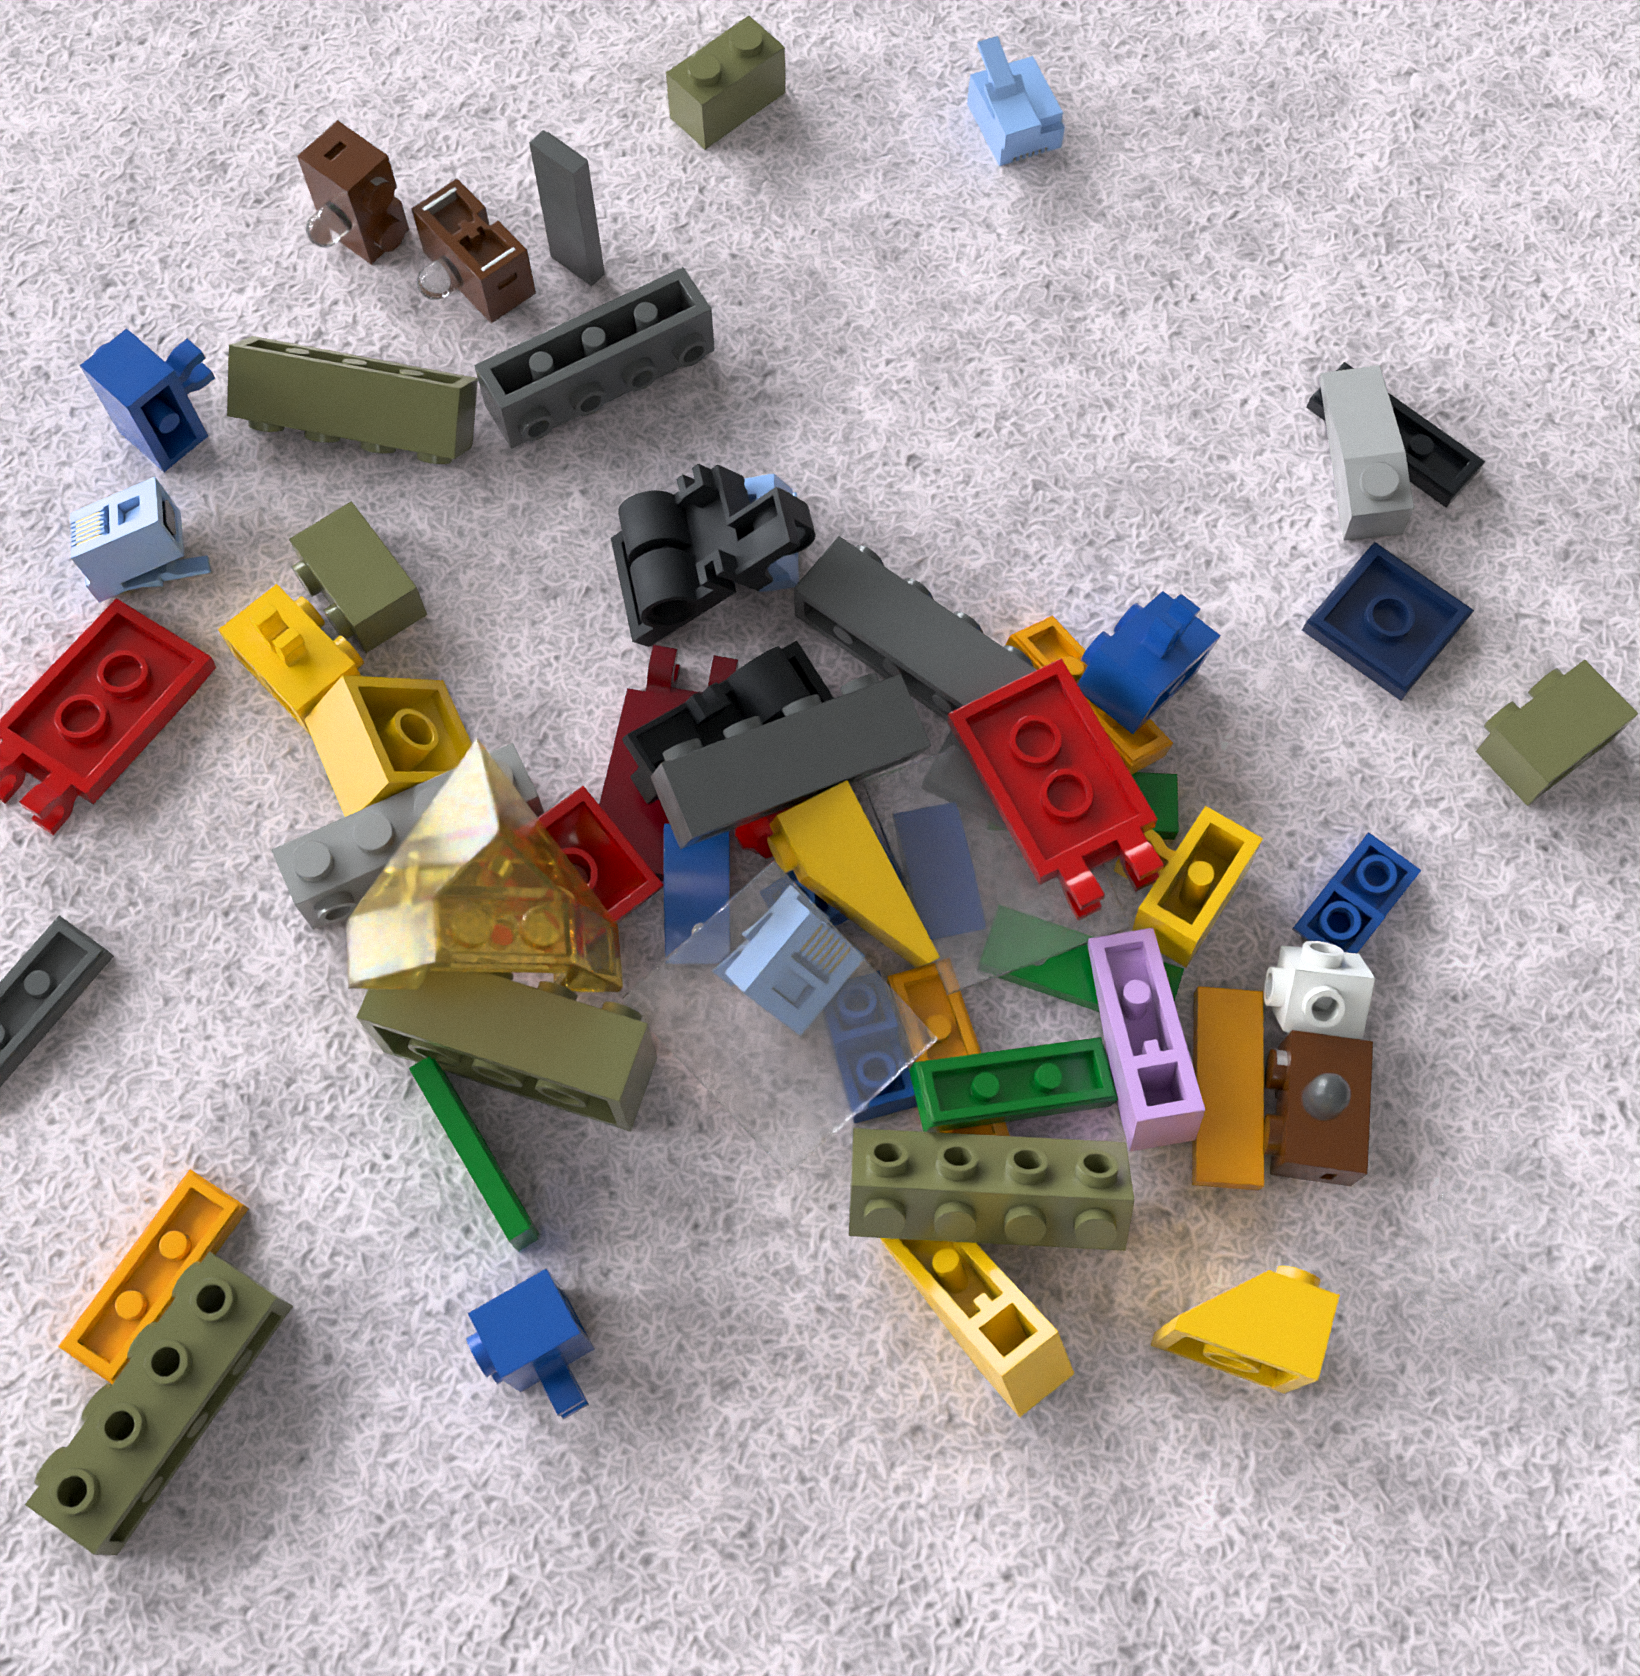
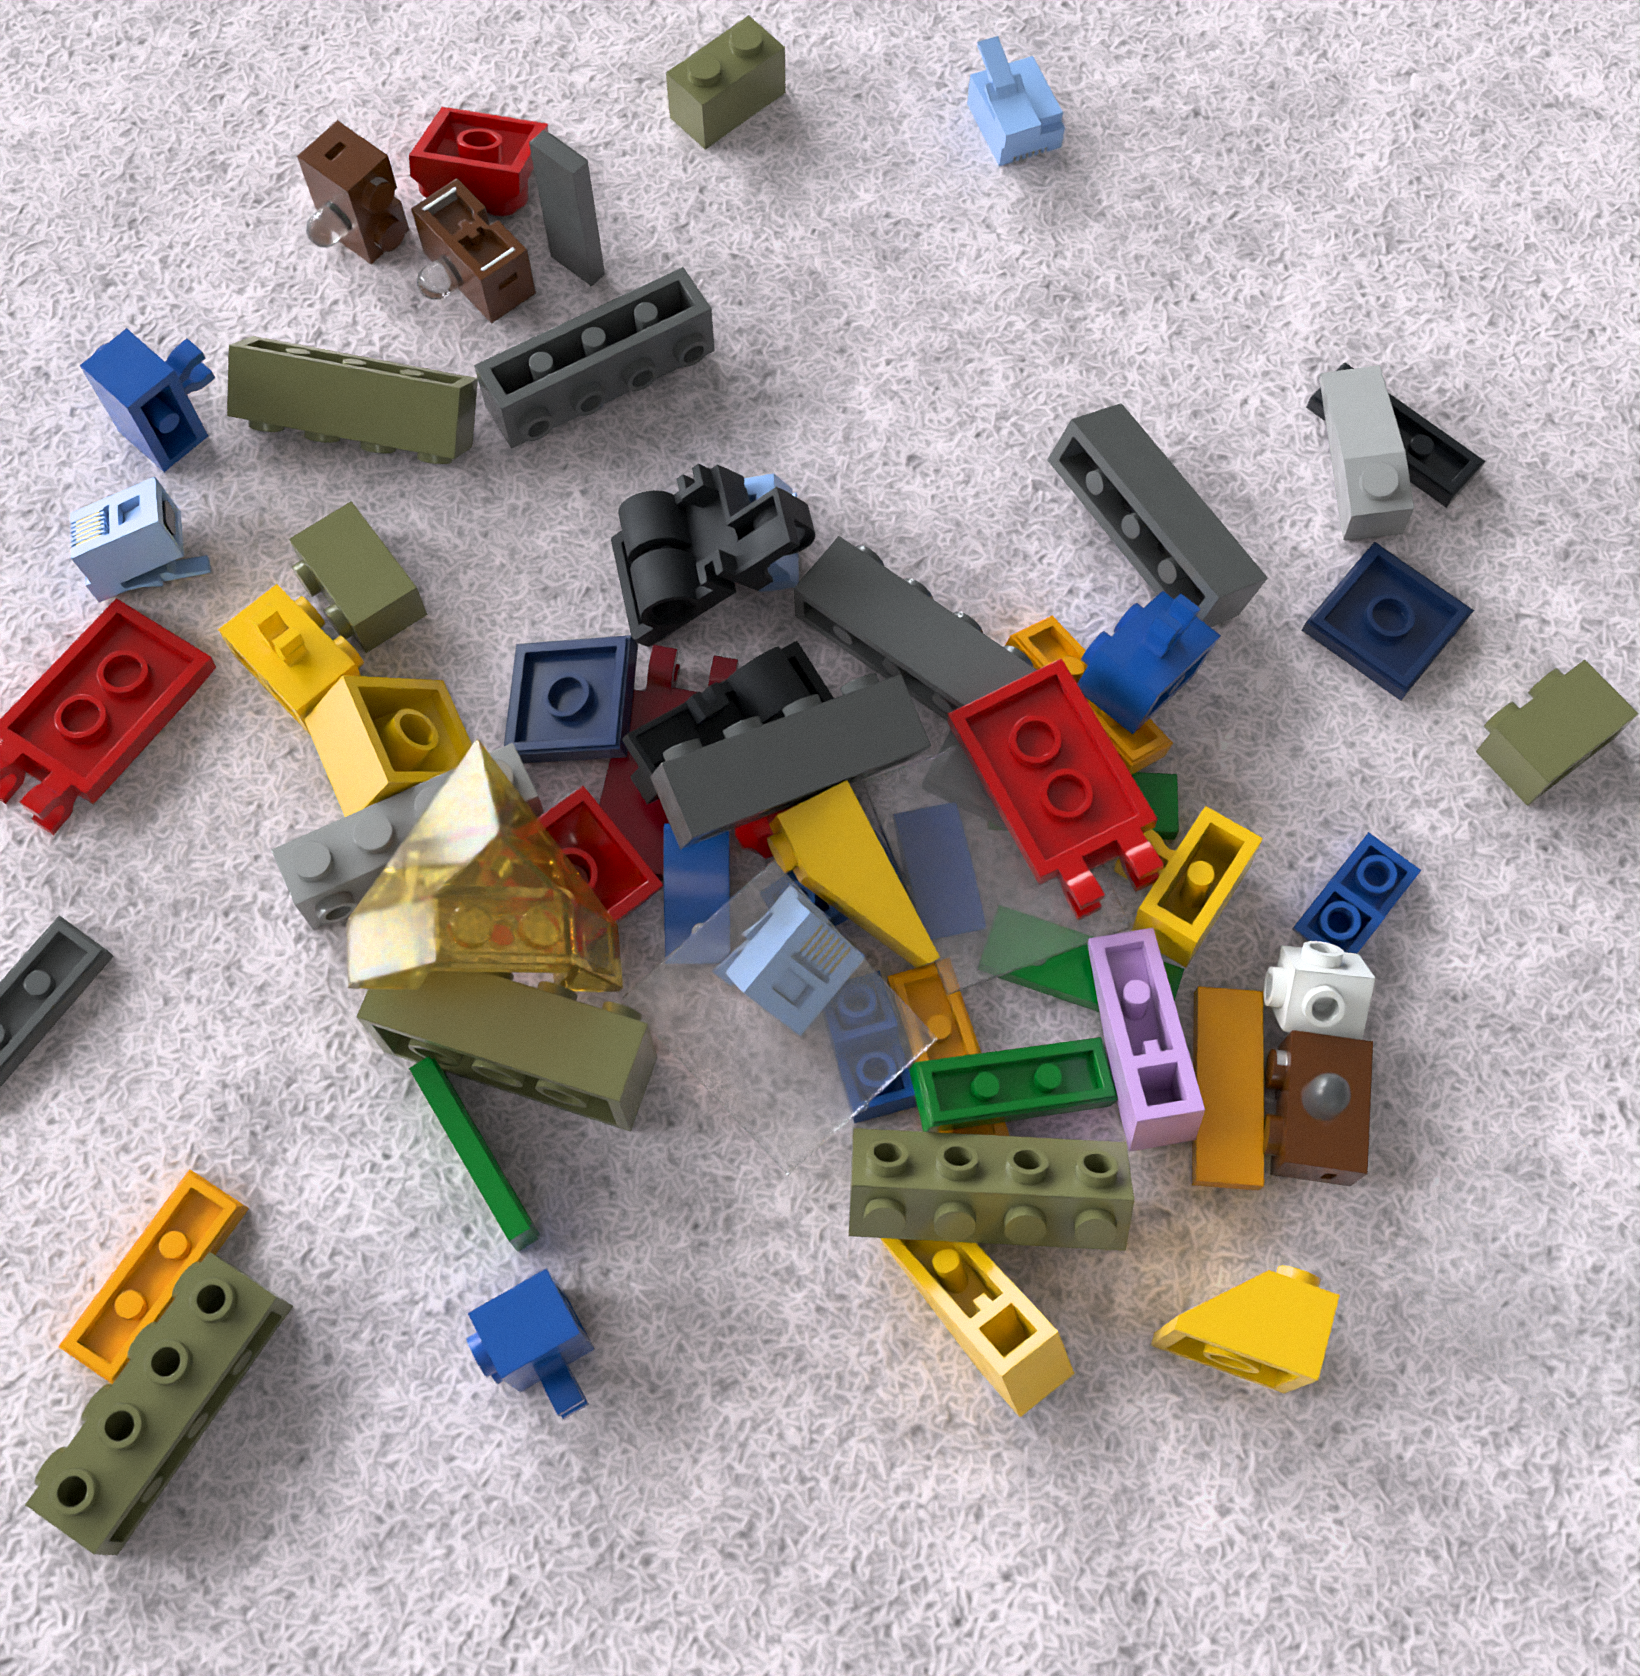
none -> red slope [409,107,548,216]
none -> dark blue tile [504,635,638,764]
none -> dark grey brick [1047,403,1268,627]

